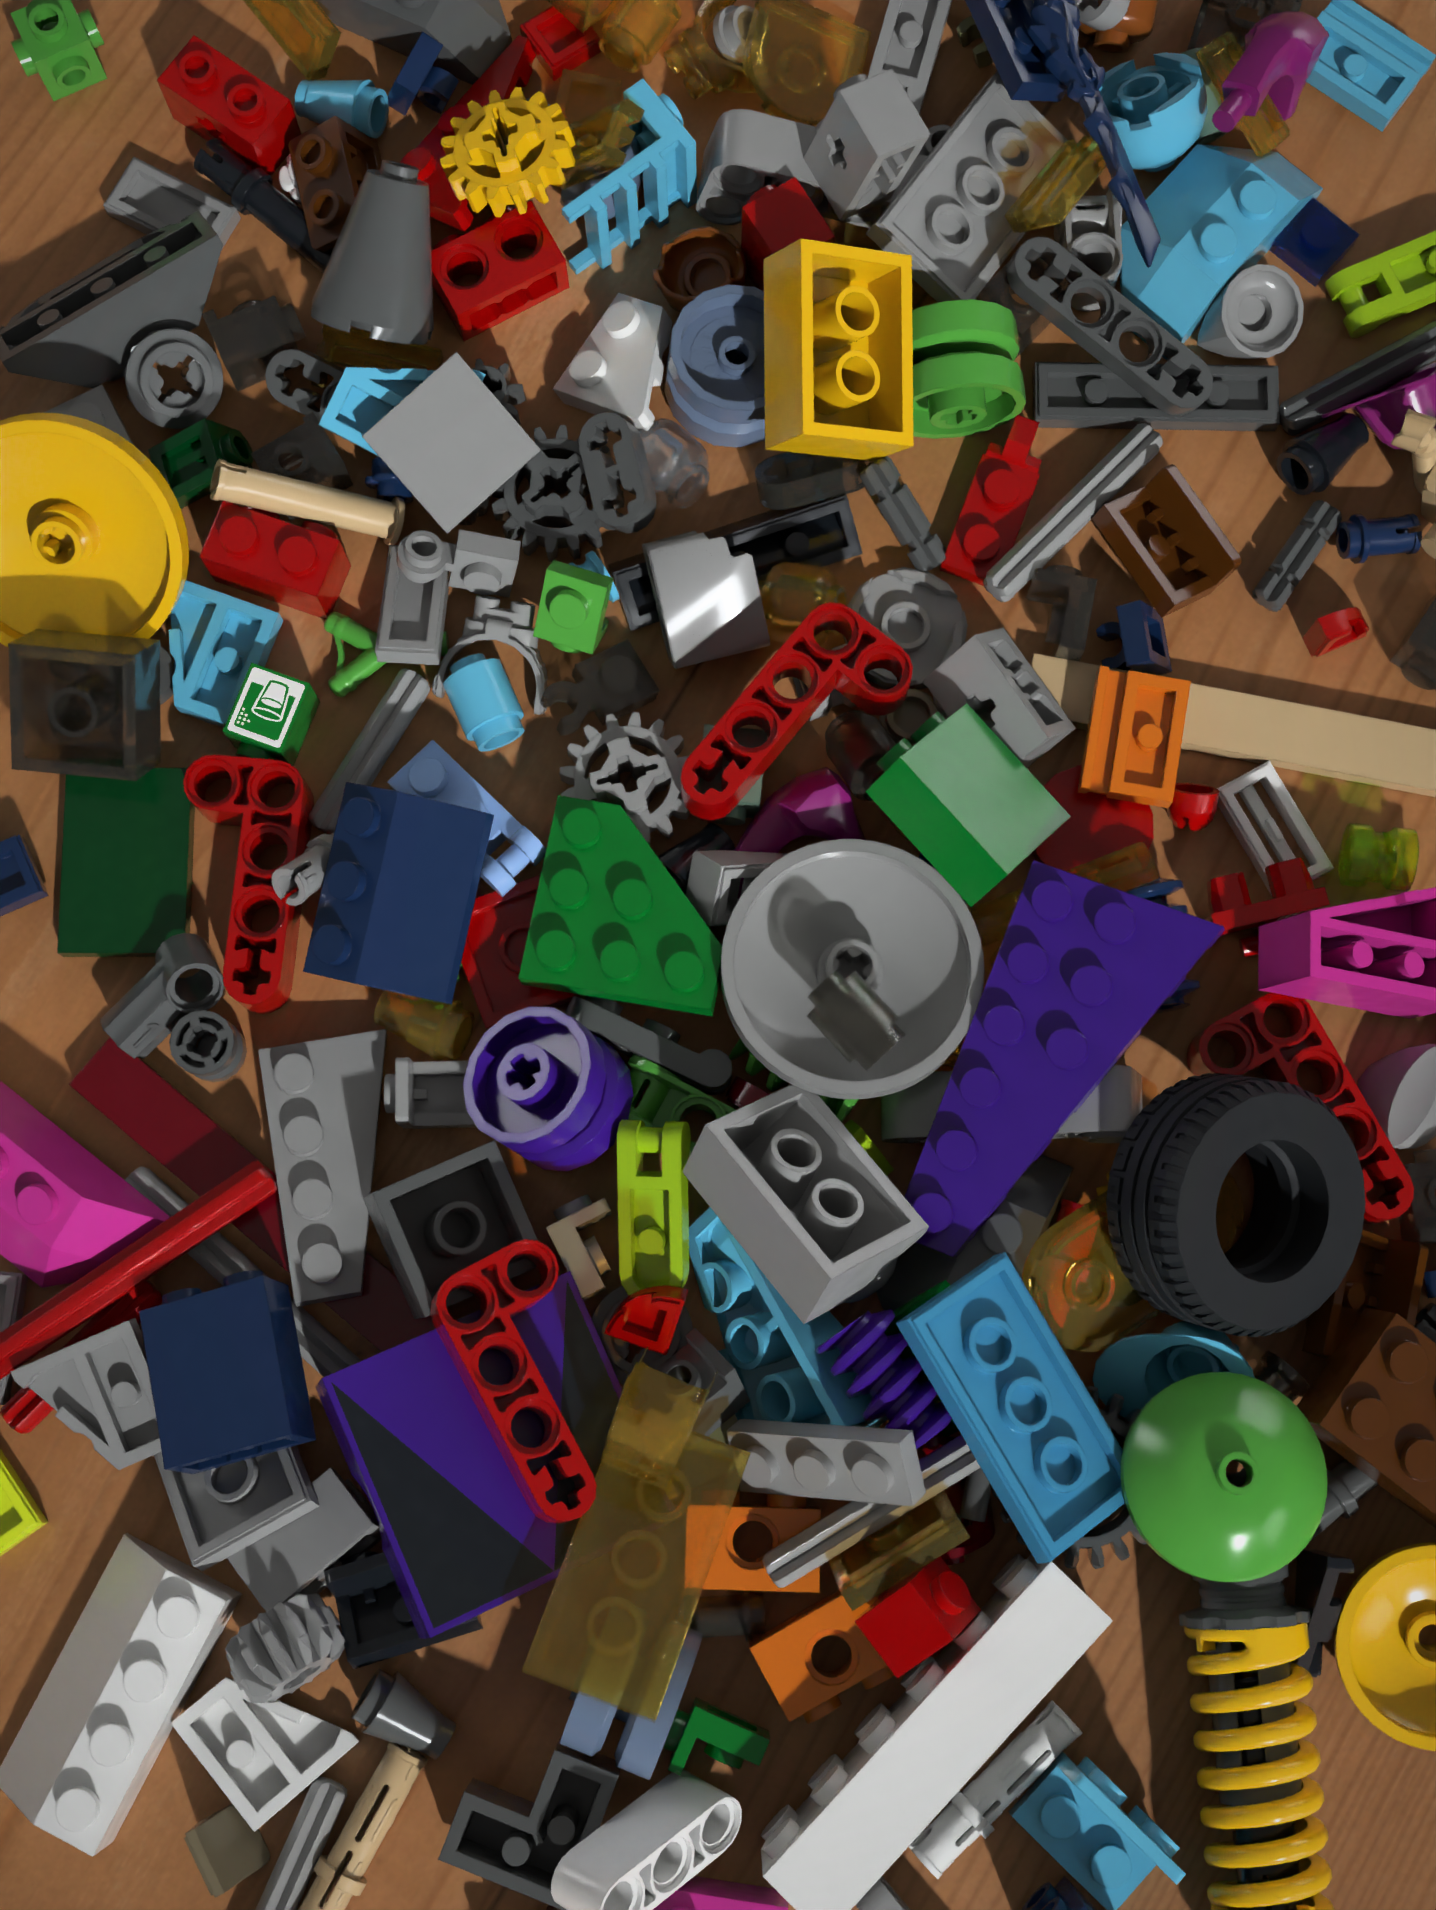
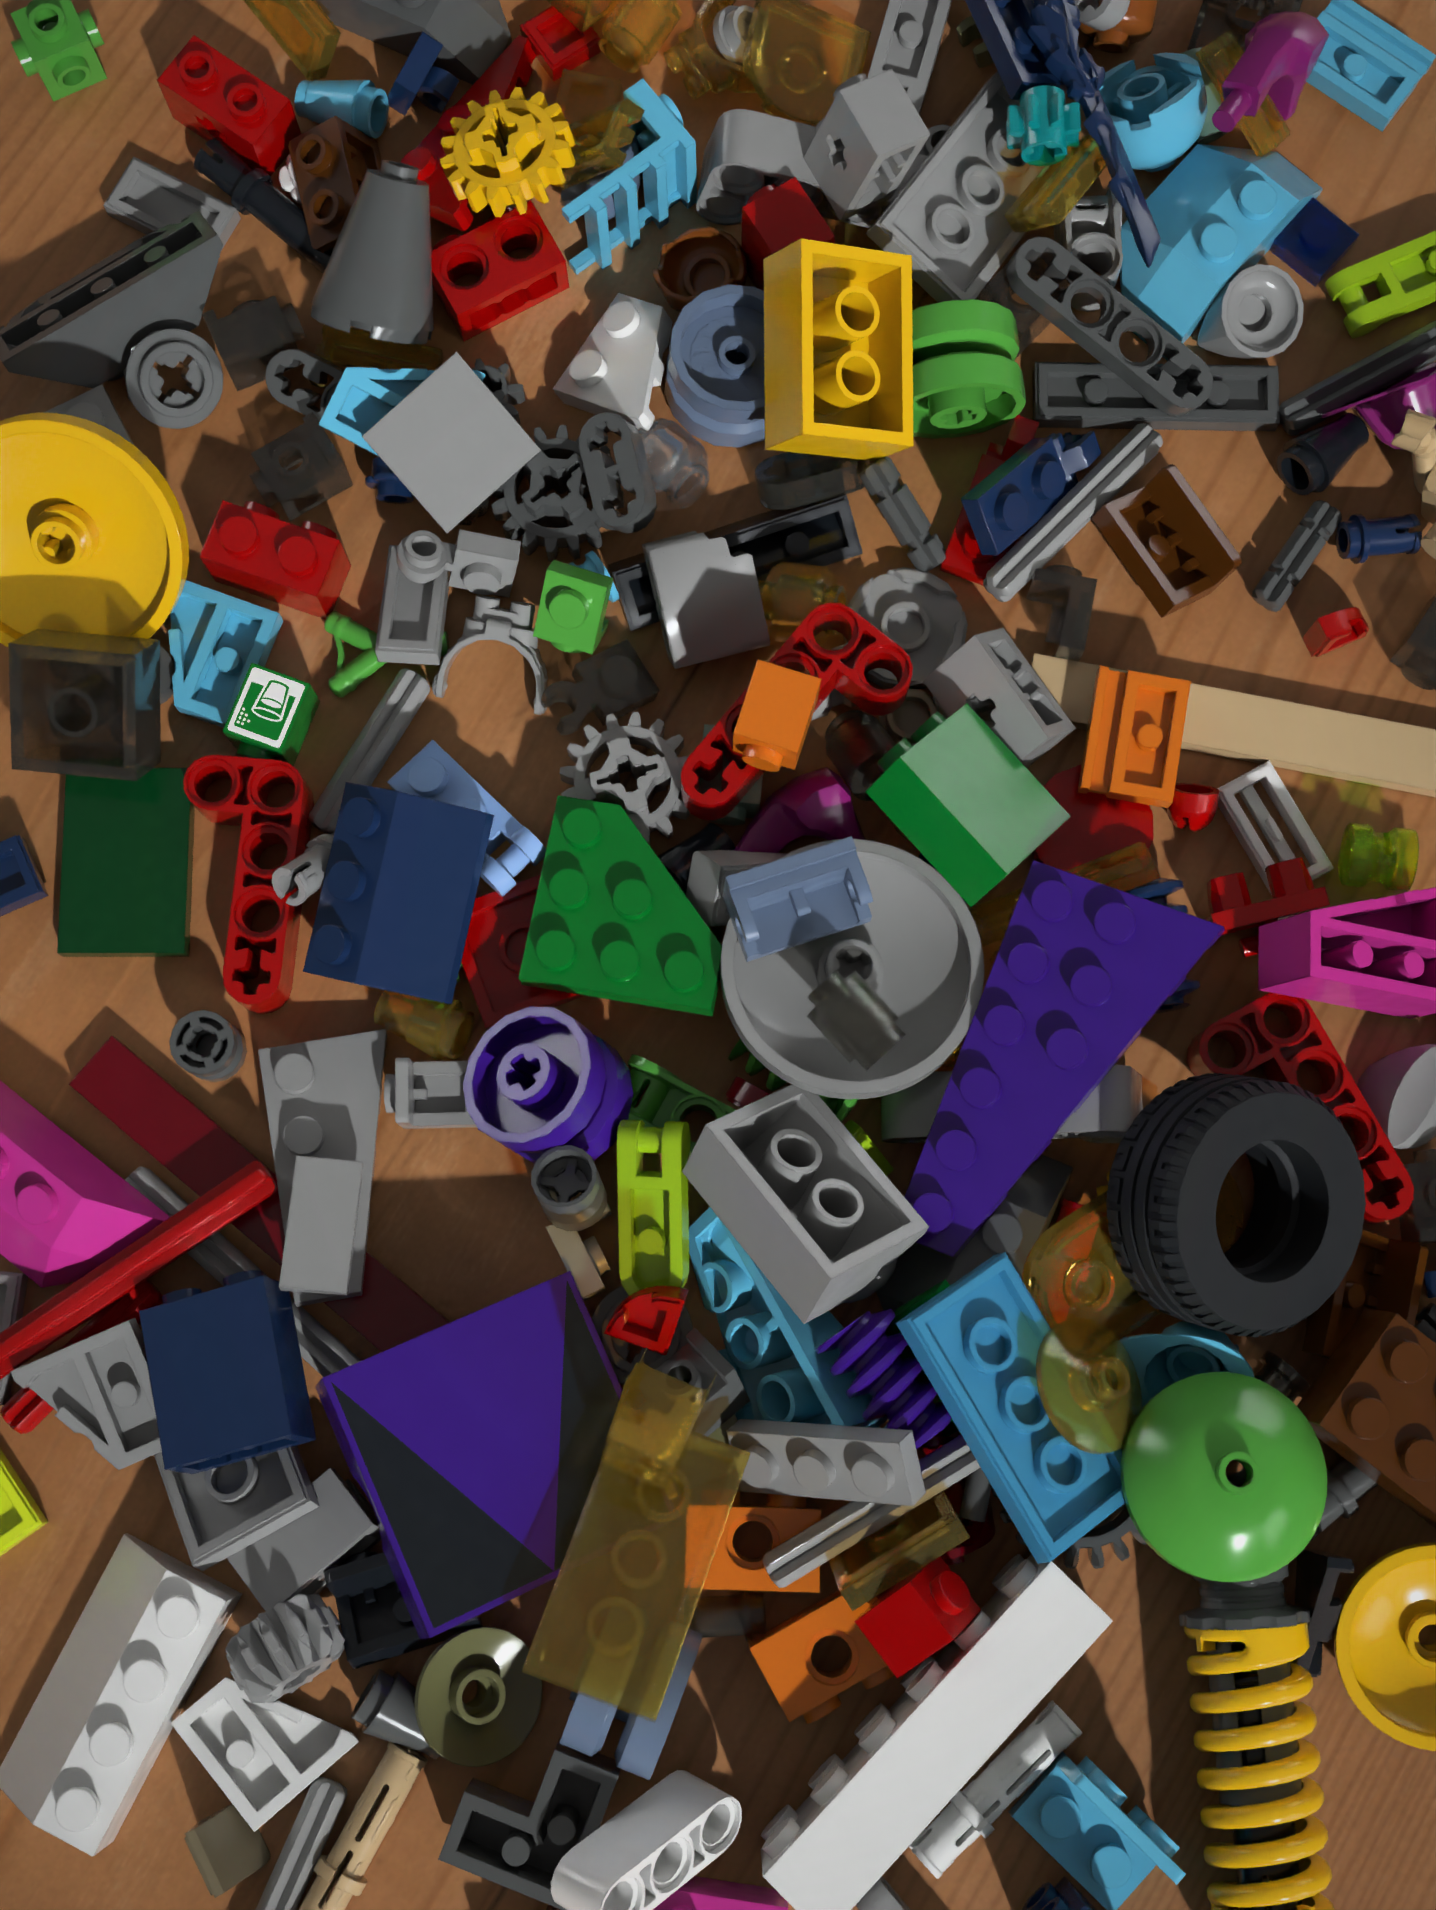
dark grey piece [100,933,224,1059] -> none
dark green bracket [148,418,253,509] -> none
tan pin [210,459,405,546] -> none
dark grey brick [363,1140,538,1319] -> none
red beam [430,1239,597,1524] -> none
medium azure brick [443,653,525,752] -> none
dark grey plate [564,996,732,1095] -> none
green bracket [663,1697,770,1776] -> none
dark blue tile [1096,600,1172,675] -> none
none -> light grey tile [279,1155,364,1297]
none -> olive dish [415,1626,542,1767]
none -> dark grey wheel [531,1145,607,1231]
none -> sand blue hinge [723,836,873,962]
none -> orange brick [732,659,821,772]
none -> dark blue hinge [961,431,1101,555]
none -> teal gear [1006,85,1081,166]
none -> clear yellow dish [1036,1318,1142,1454]

